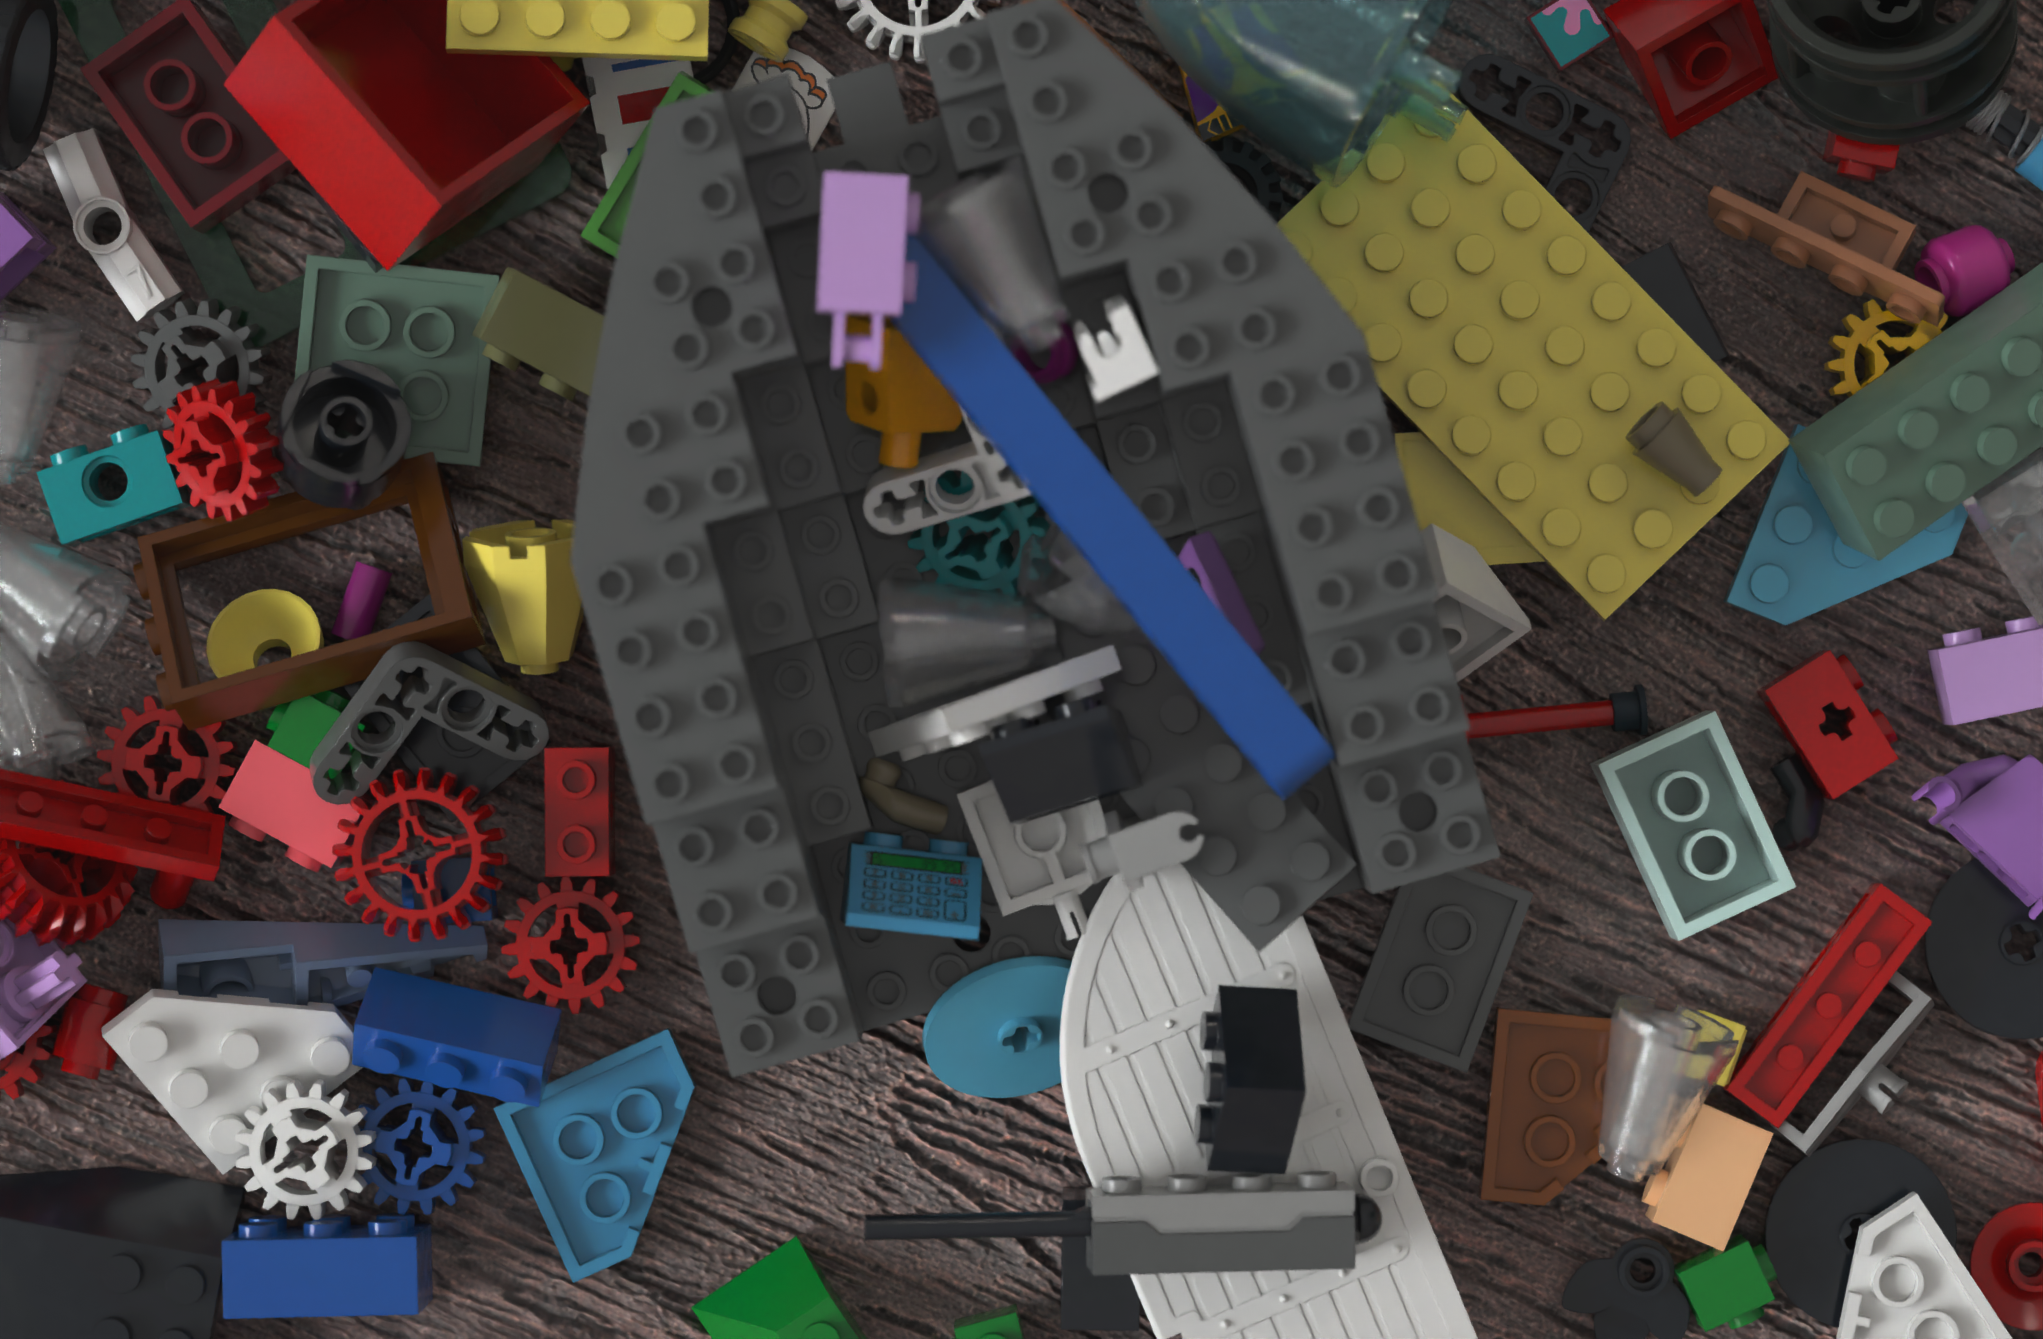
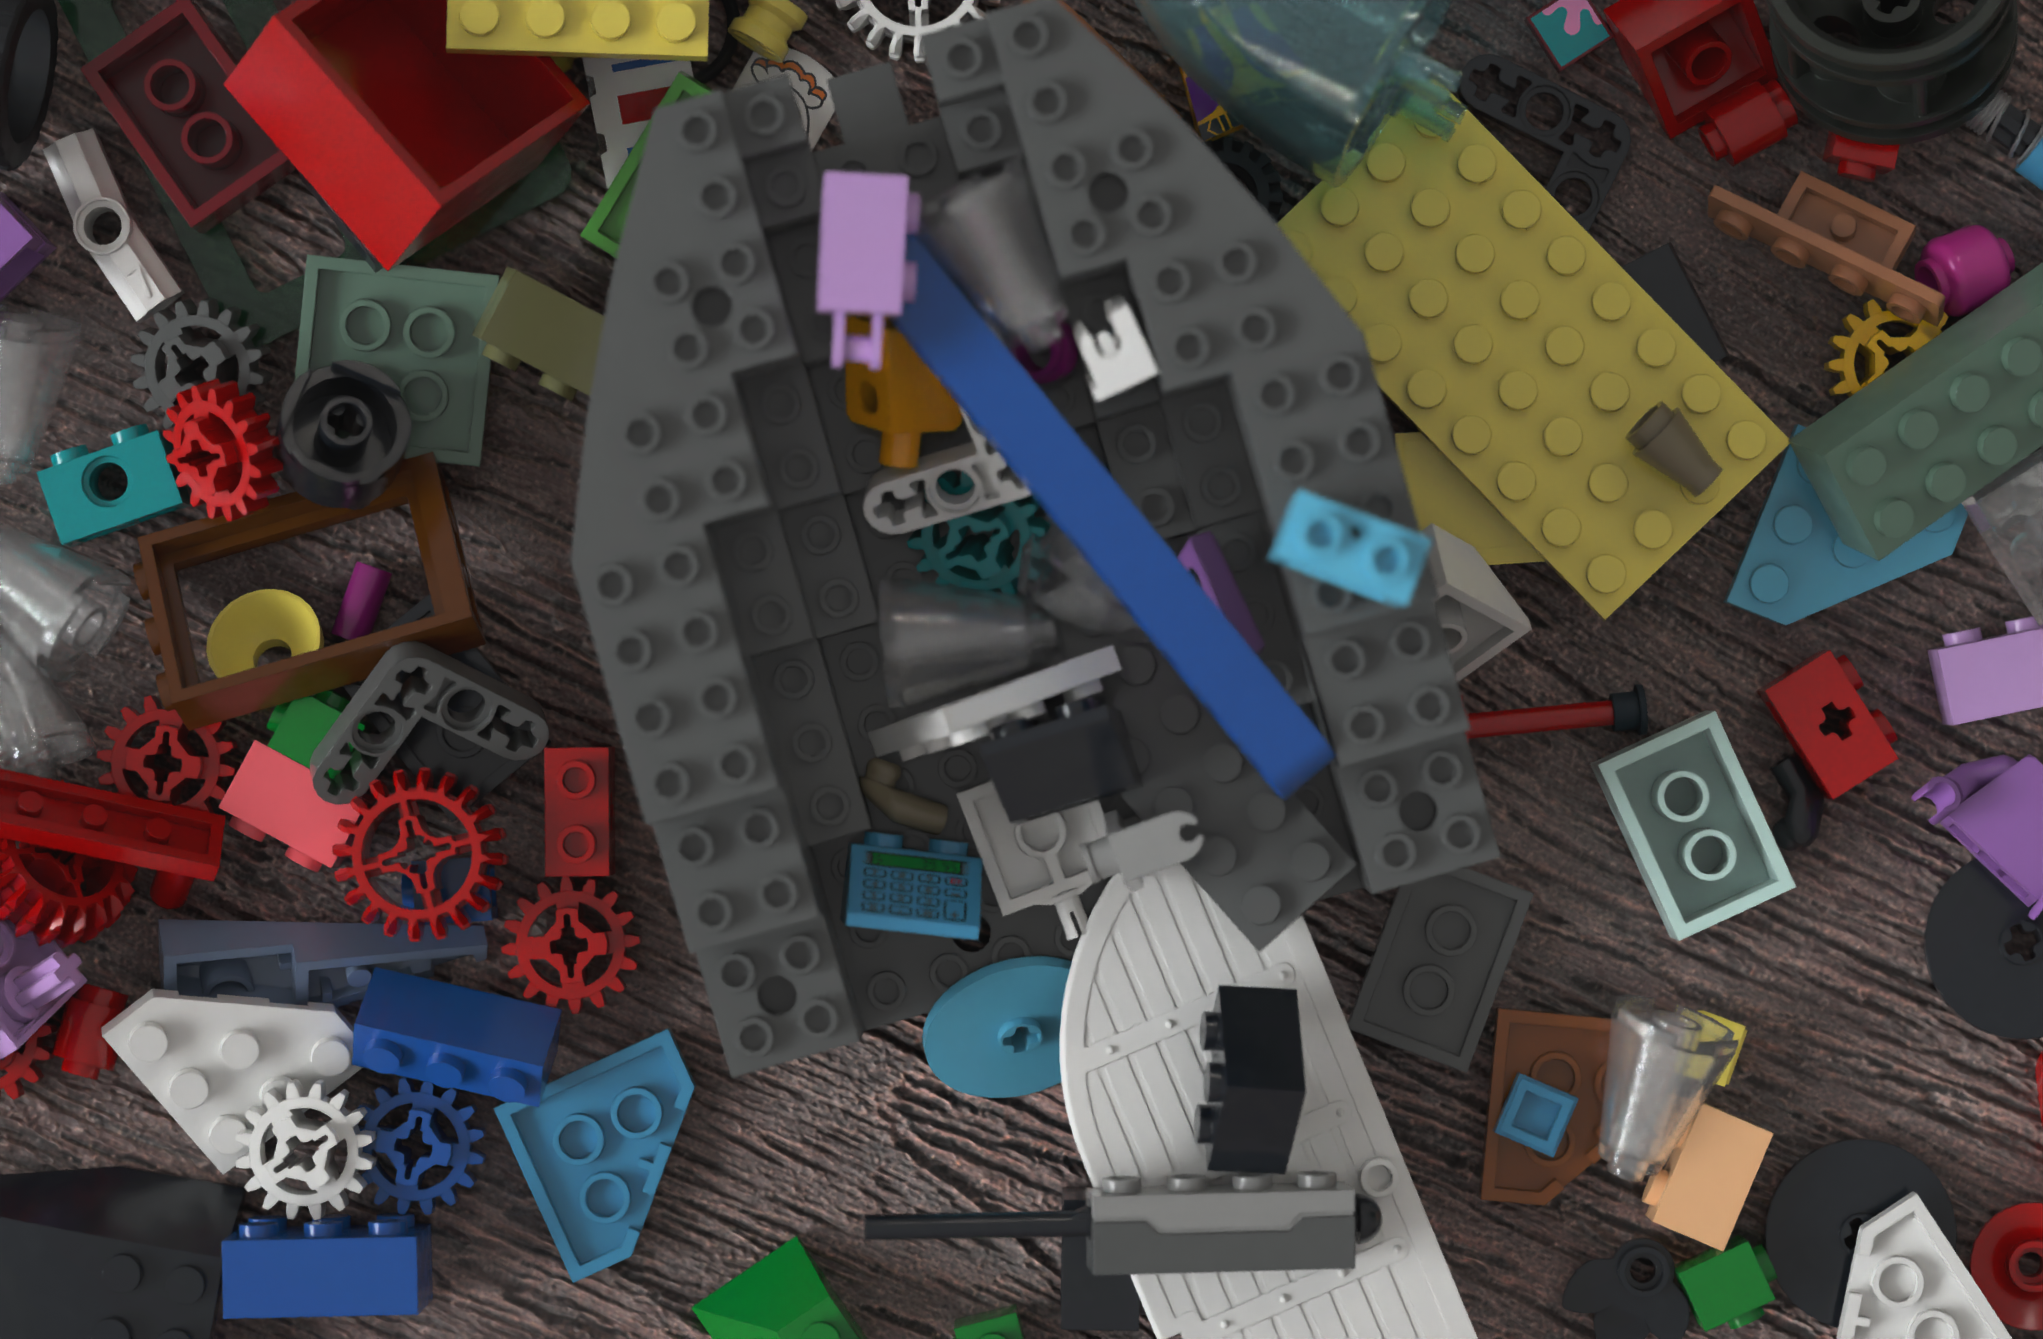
light yellow cone [462,519,585,675] -> none
red fence [1720,883,1933,1128] -> none
light grey piece [1742,971,1935,1157] -> none
none -> medium azure window [1267,489,1433,608]
none -> dark azure tile [1493,1072,1579,1158]
none -> red brick [1698,79,1798,167]

